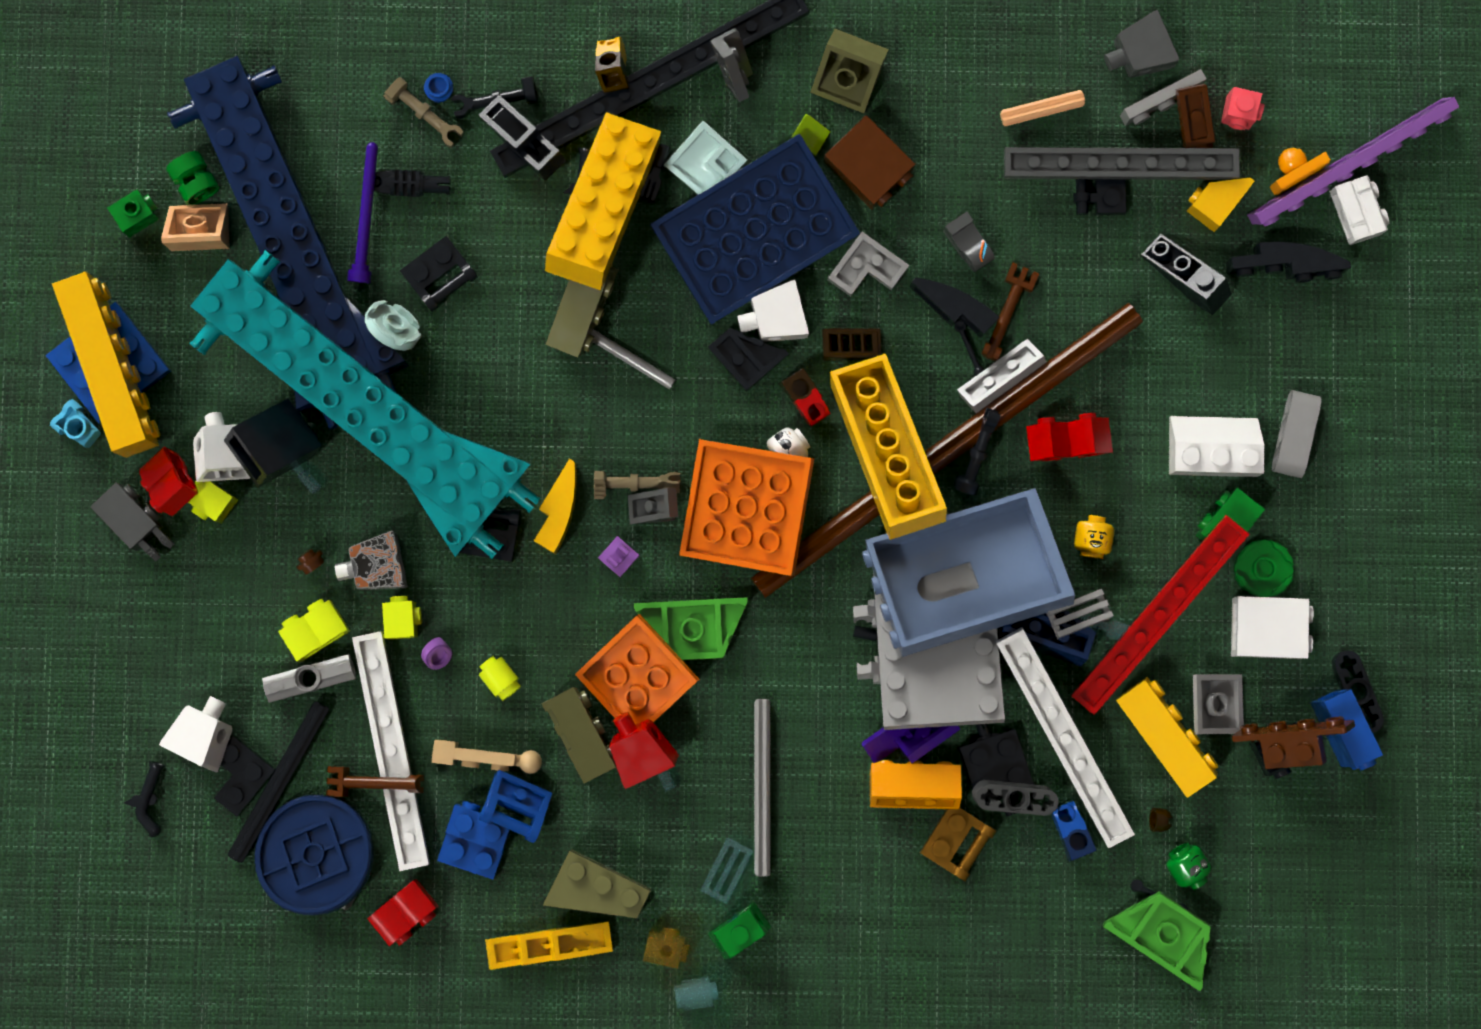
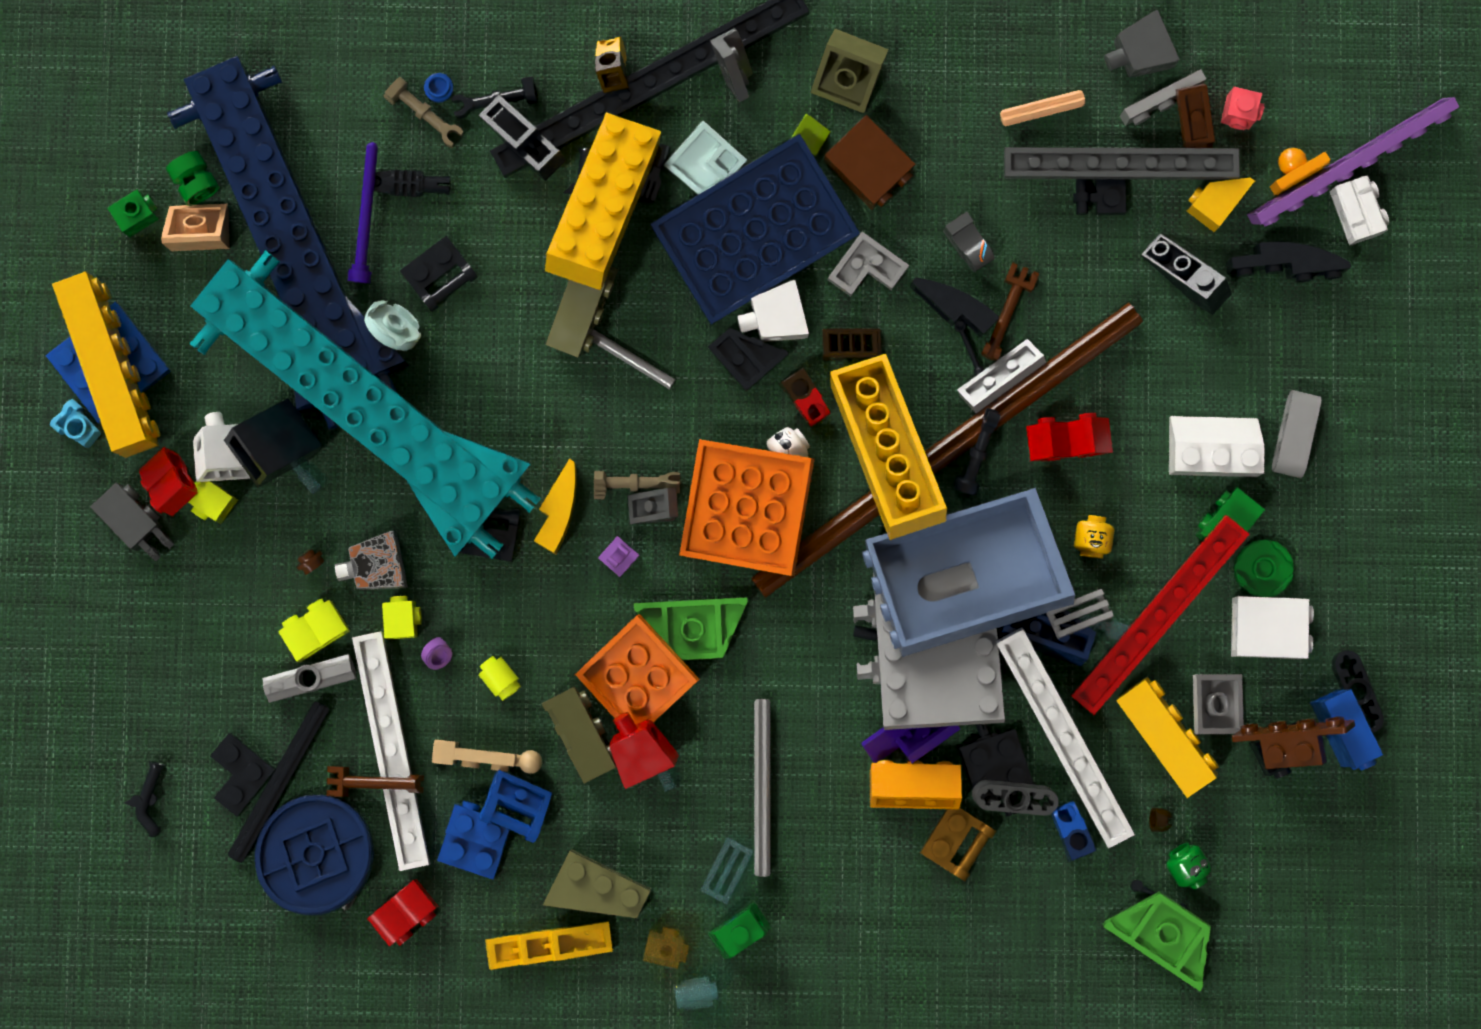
white torso [159,696,232,773] -> none

